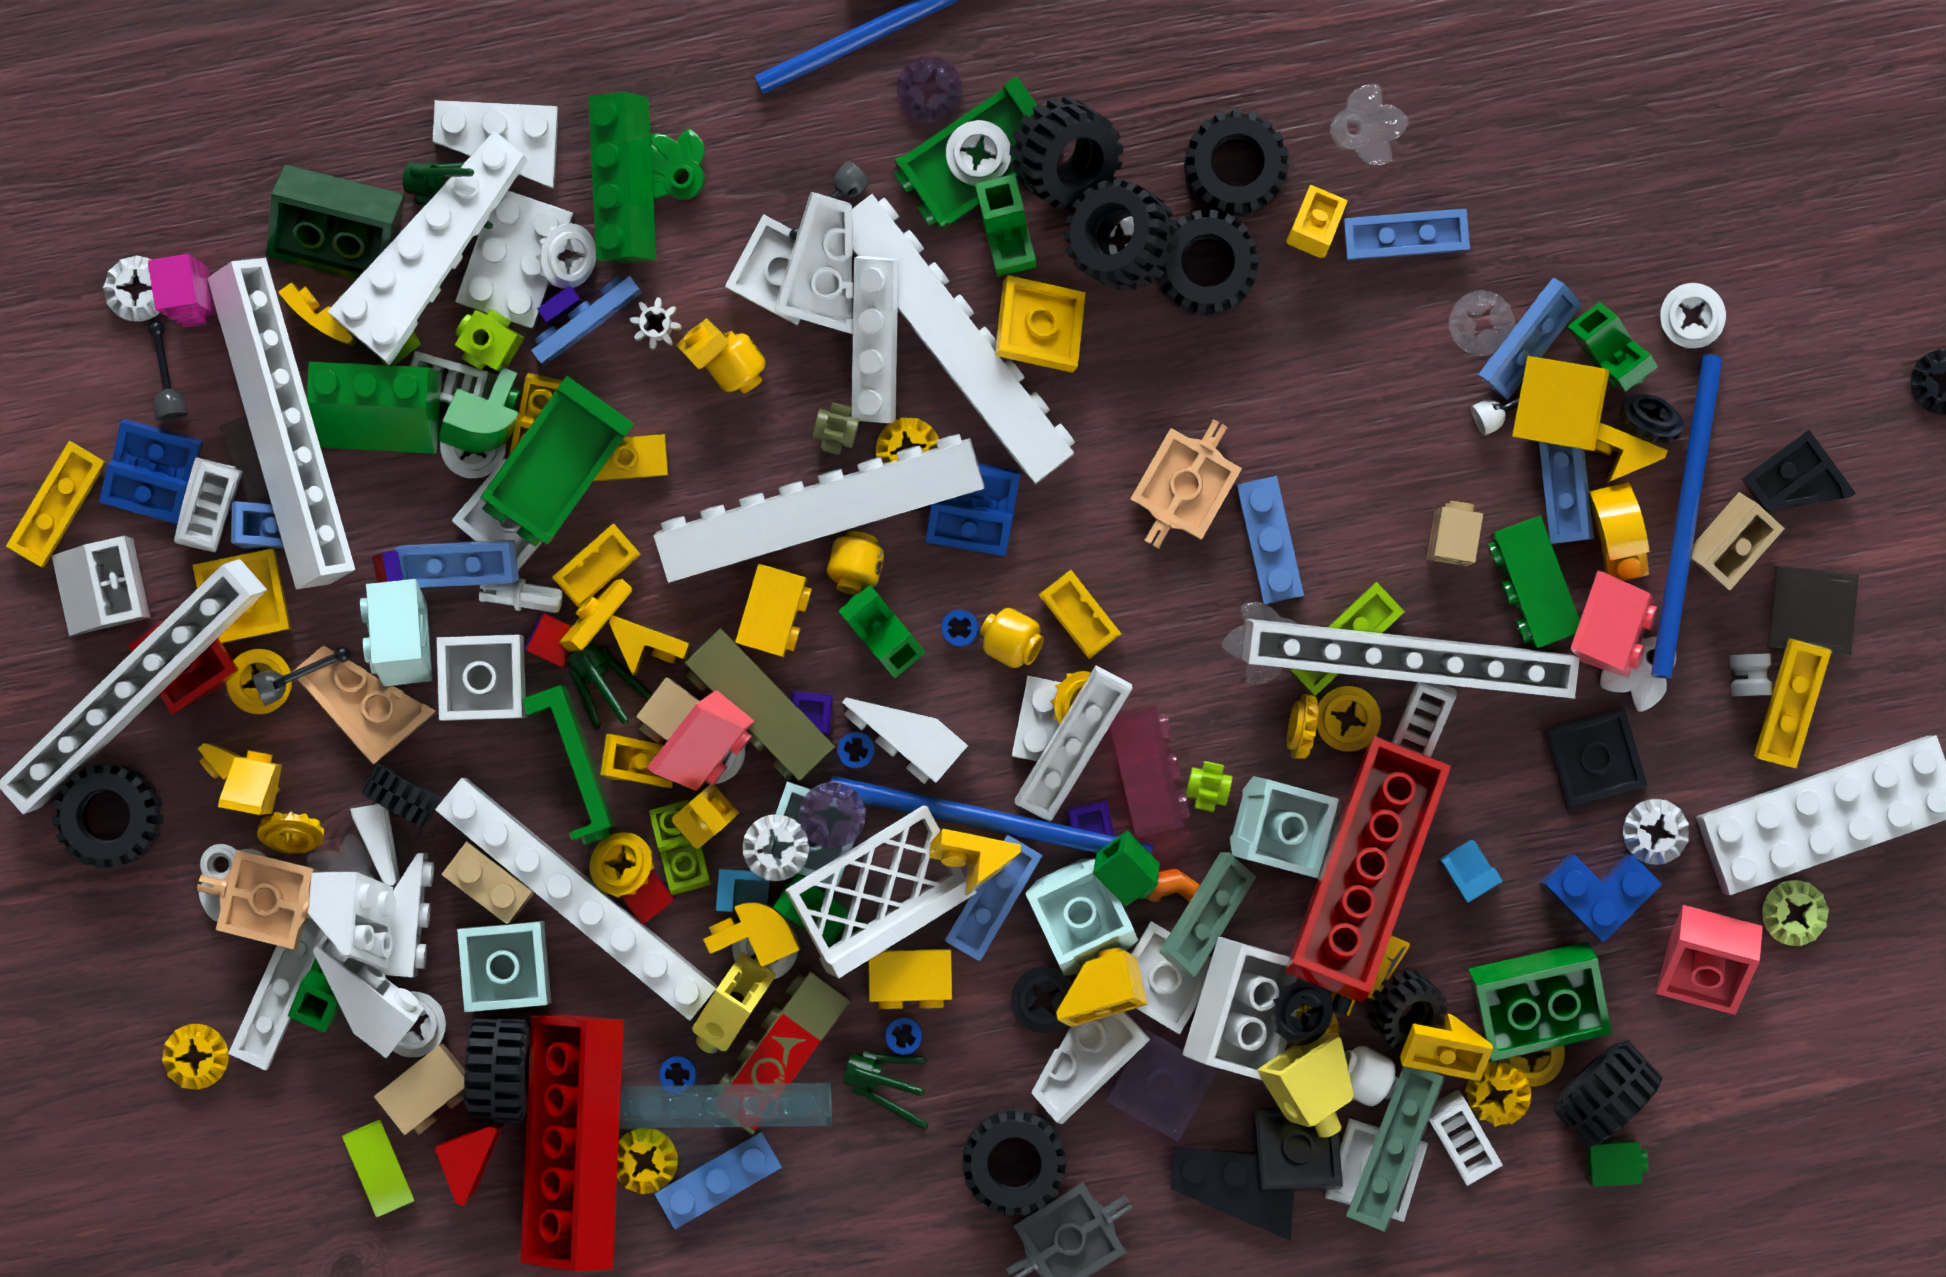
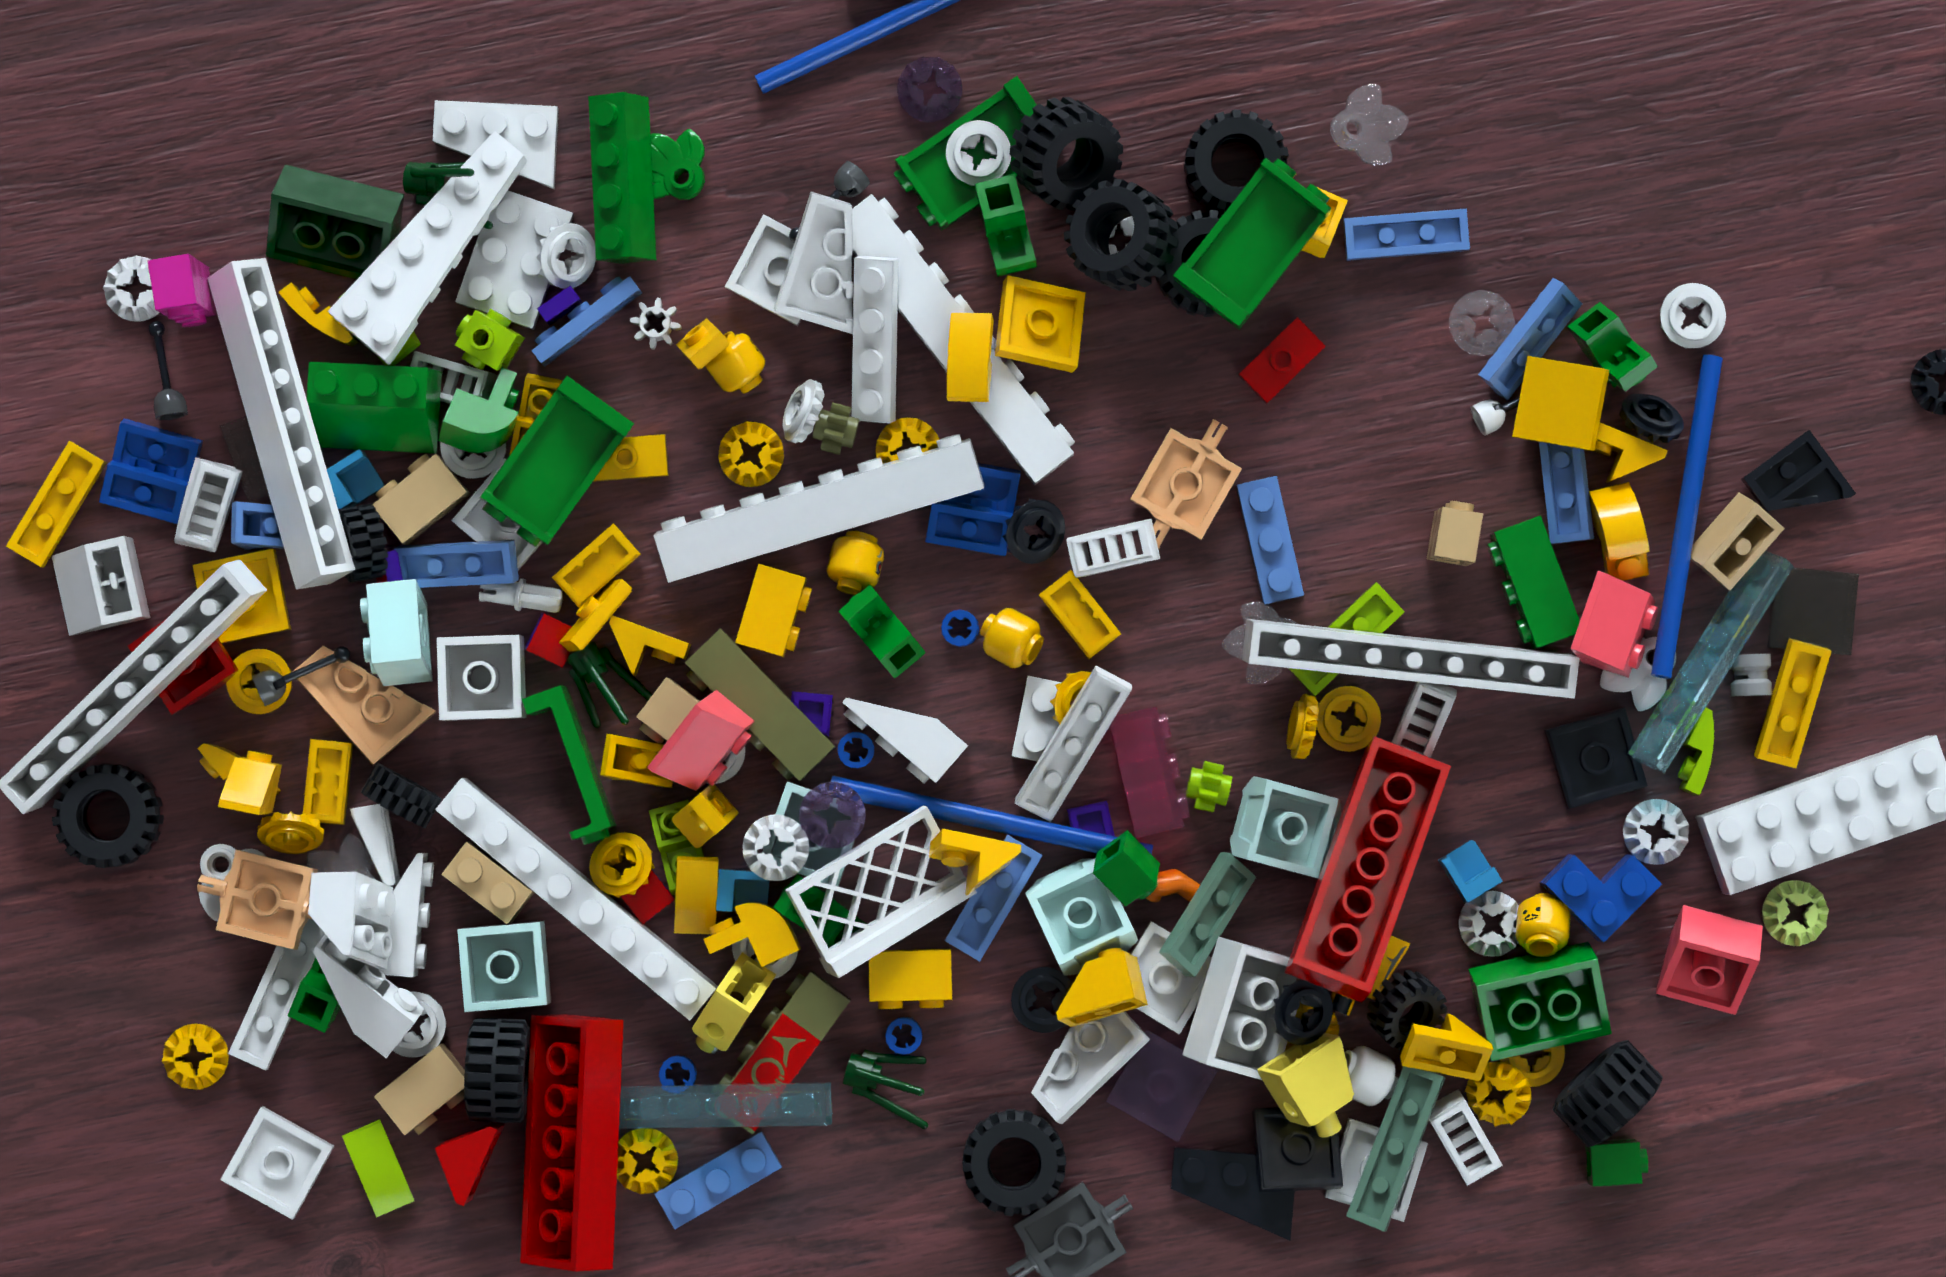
none -> white plate [221,1106,334,1220]
none -> yellow plate [303,739,353,825]
none -> dark azure panel [327,449,384,509]
none -> black tyre [338,504,388,582]
none -> tan brick [372,454,471,545]
none -> yellow slope [674,856,718,934]
none -> yellow gear [718,421,784,487]
none -> white gear [782,379,824,444]
none -> yellow slope [947,313,994,402]
none -> black gear [1002,498,1065,564]
none -> white slope [1066,519,1160,578]
none -> green panel [1173,158,1331,330]
none -> red plate [1238,317,1326,404]
none -> white gear [1459,891,1519,957]
none -> yellow head [1515,893,1571,957]
none -> clear light blue plate [1628,551,1794,774]
none -> lime slope [1678,707,1714,796]

